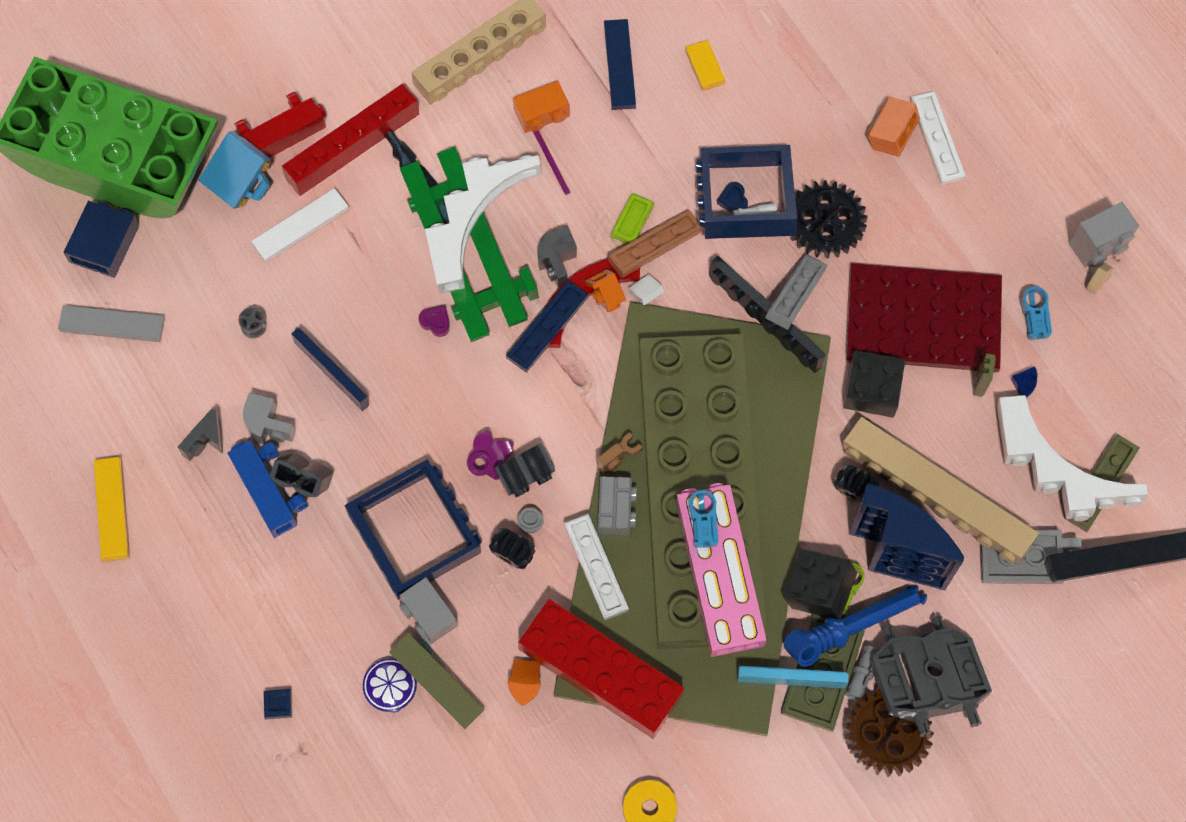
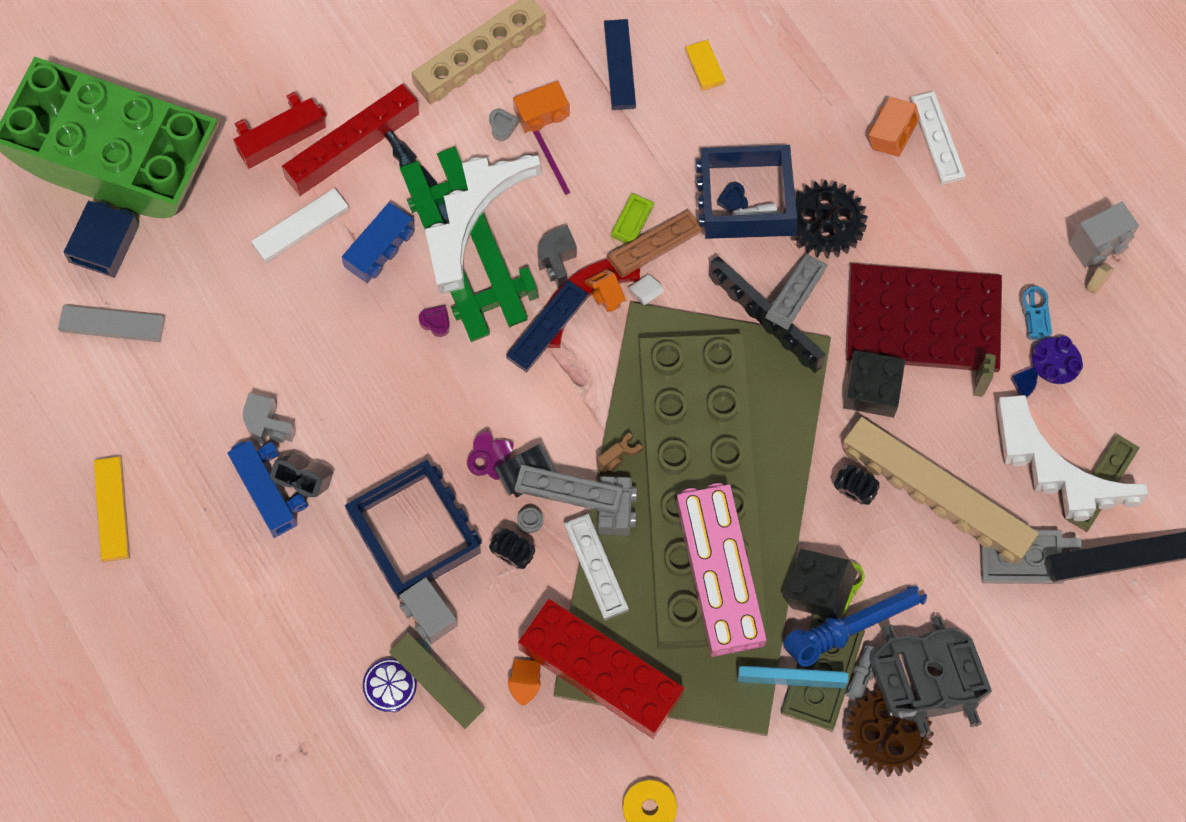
dark grey slope [178,408,223,461] -> none
dark azure piece [198,131,271,209] -> none
flat silver wheel [238,307,267,339] -> none
dark blue tile [263,689,292,720] -> none
dark blue tile [291,328,369,412] -> none
dark azure piece [689,490,719,548] -> none
dark blue slope [849,483,964,591] -> none
none -> blue brick [342,202,414,284]
none -> light grey tile [489,109,520,141]
none -> light grey tile [515,465,624,515]
none -> dark purple dish [1032,336,1083,384]

